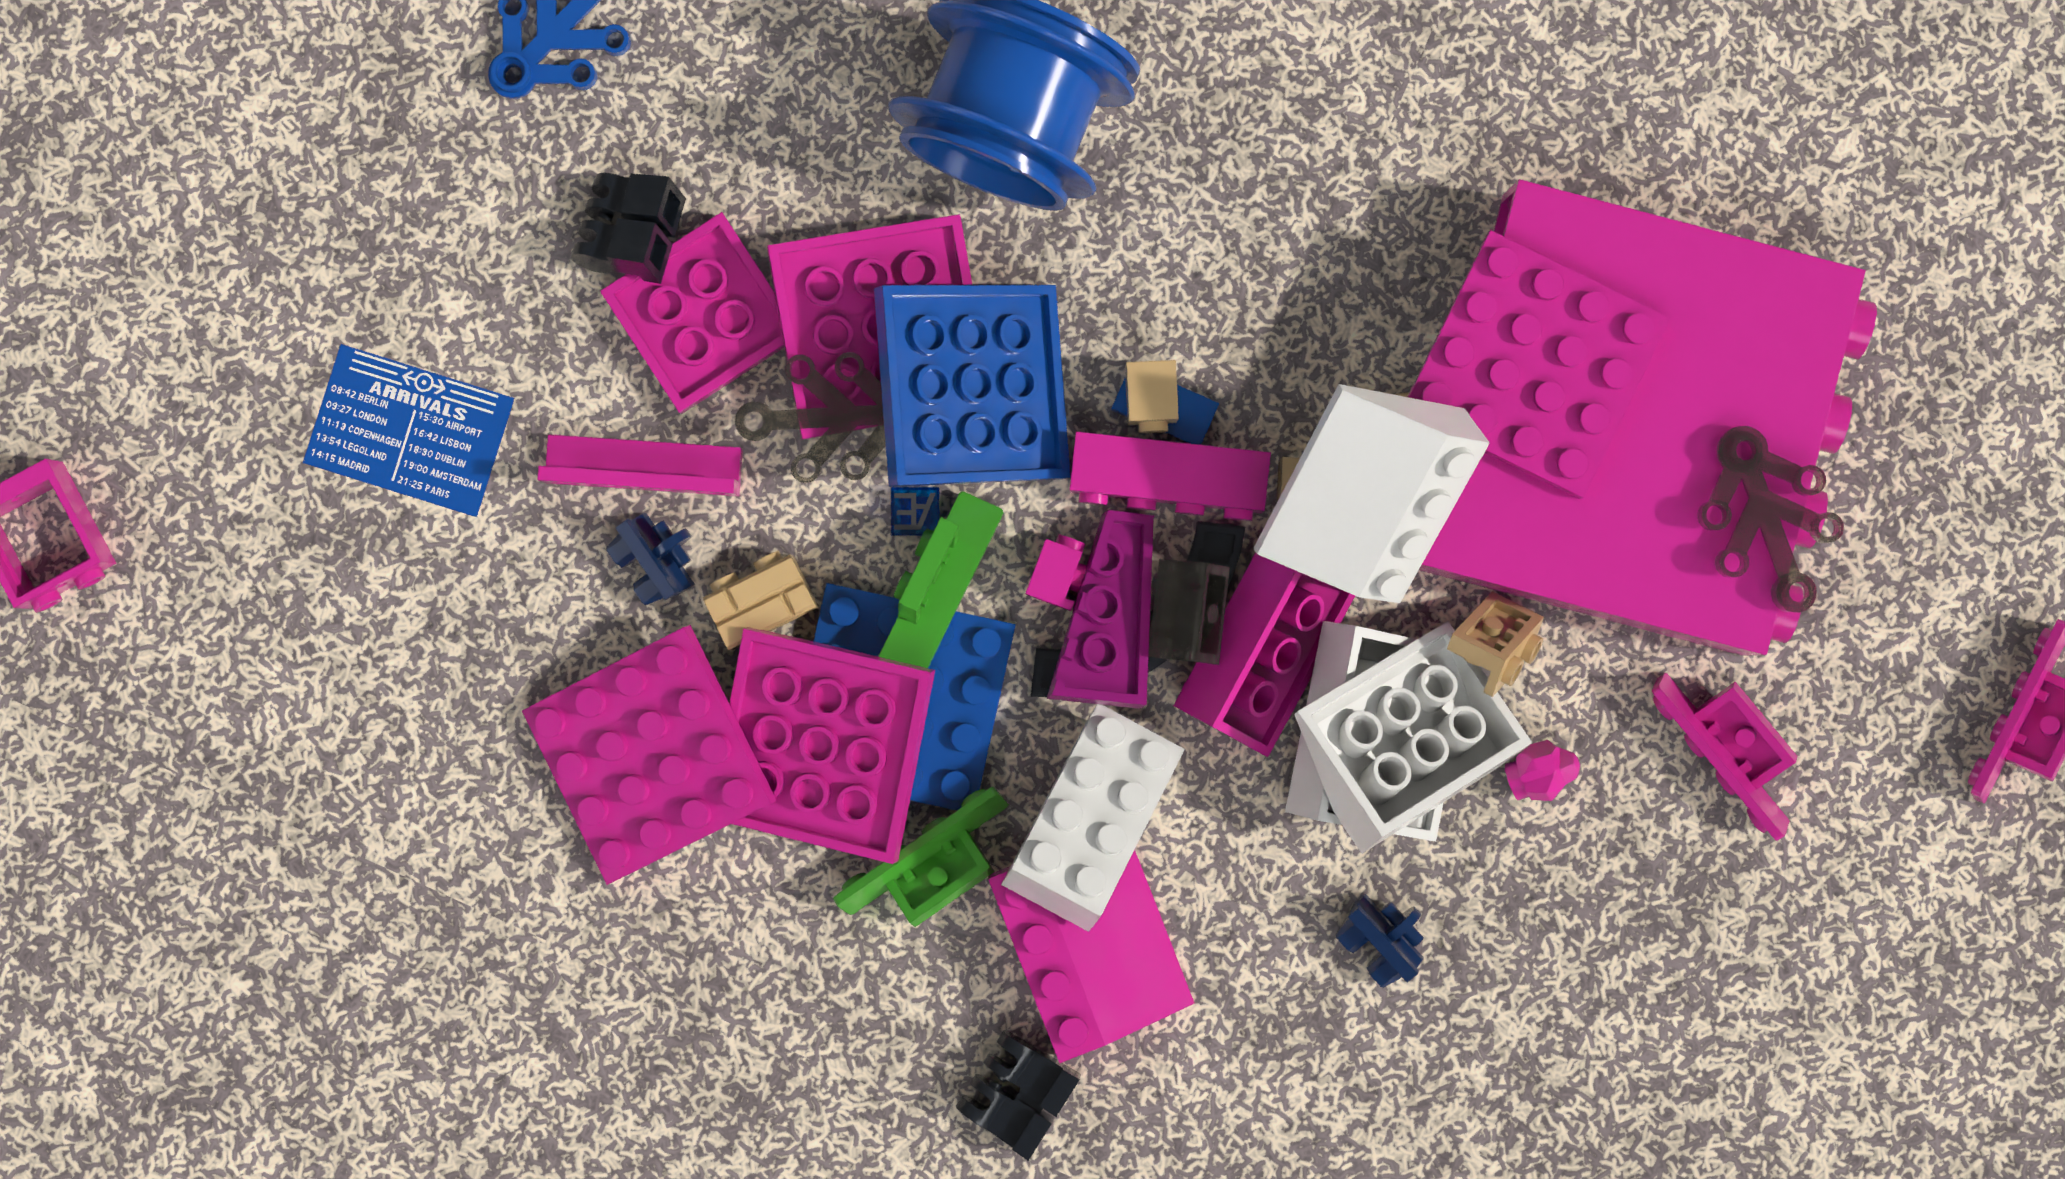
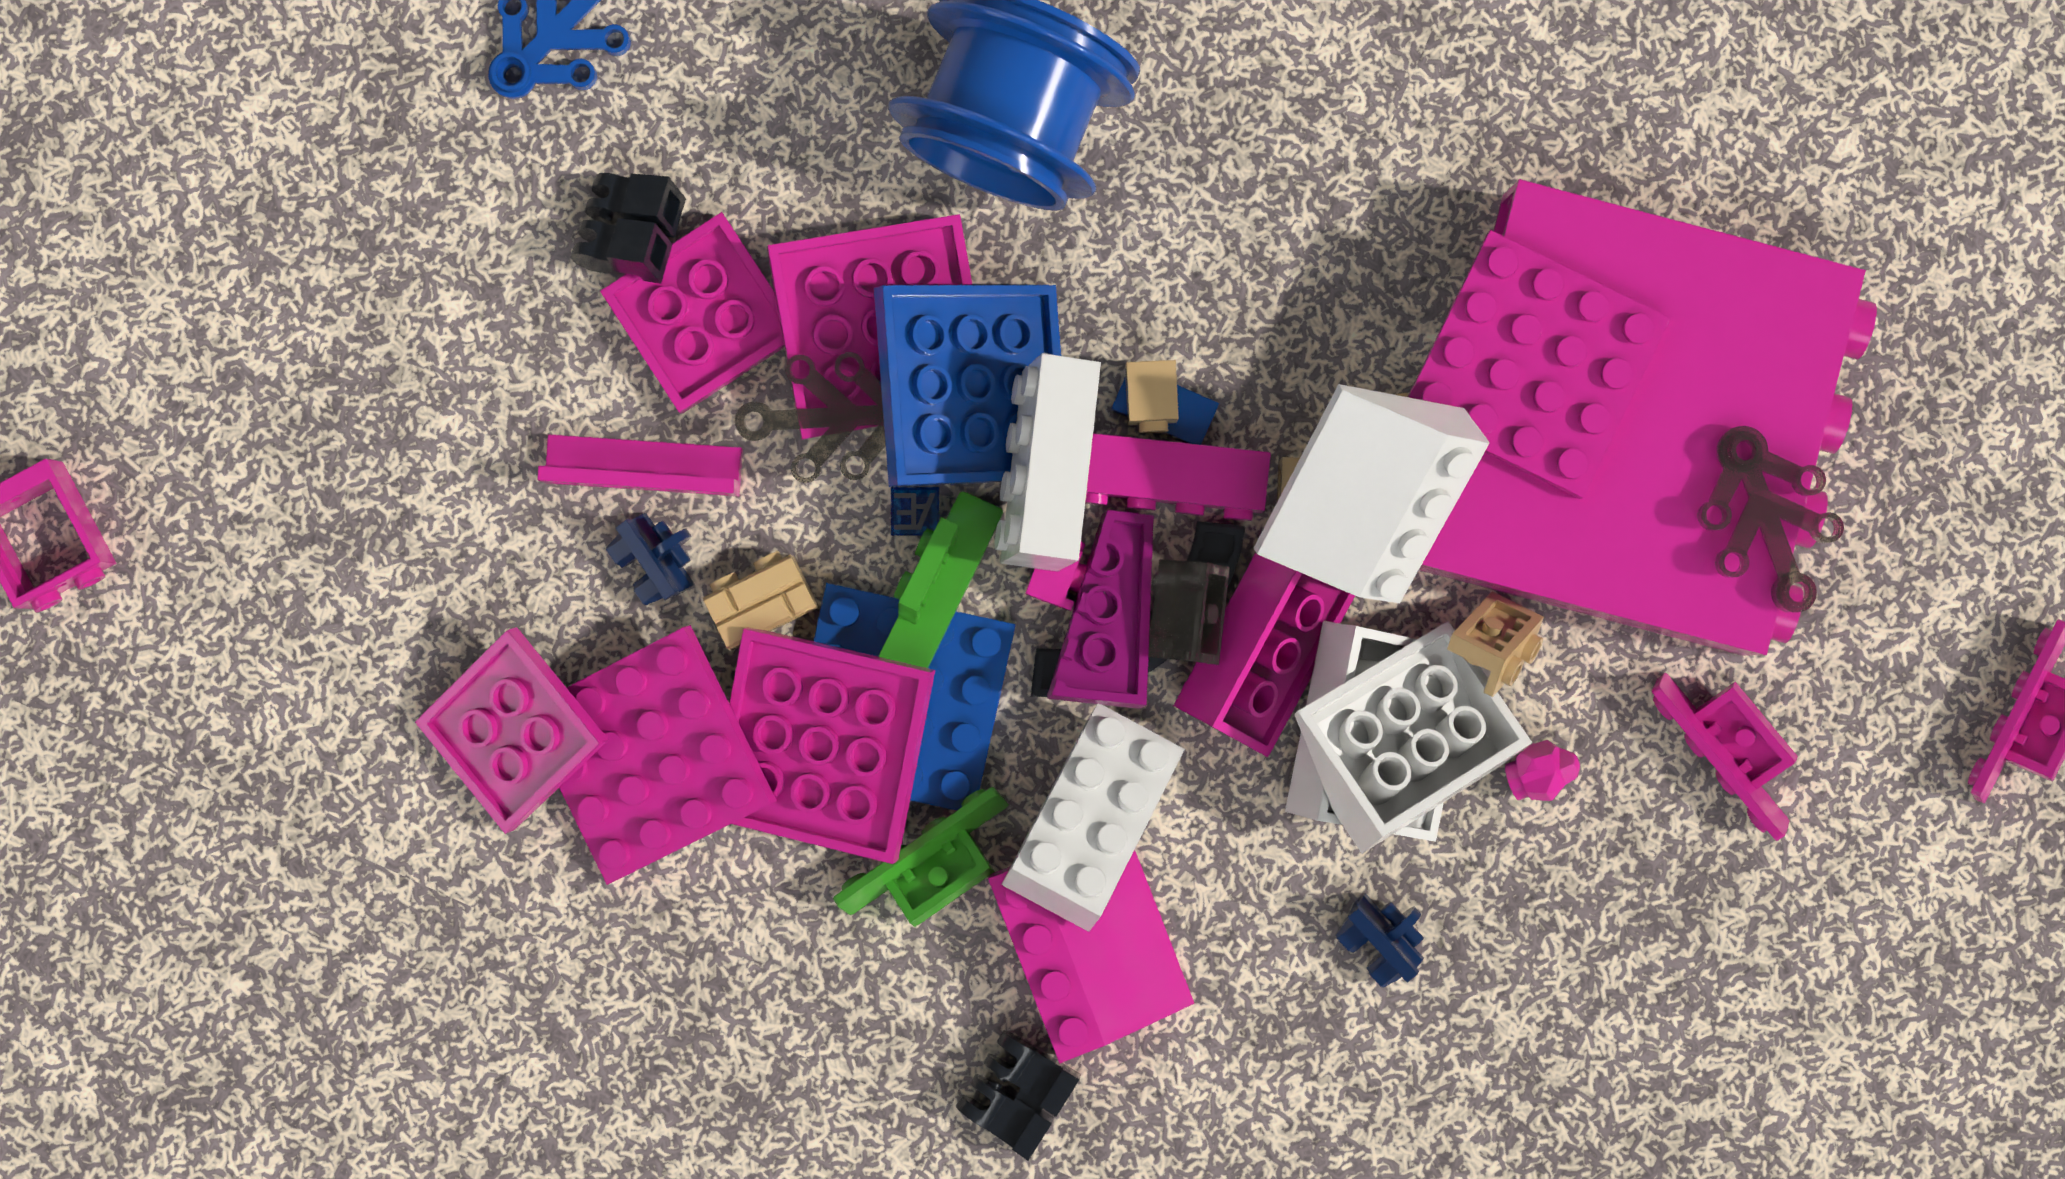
blue sticker [303,344,515,517] -> none
none -> dark pink plate [415,627,609,834]
none -> white brick [995,353,1101,571]

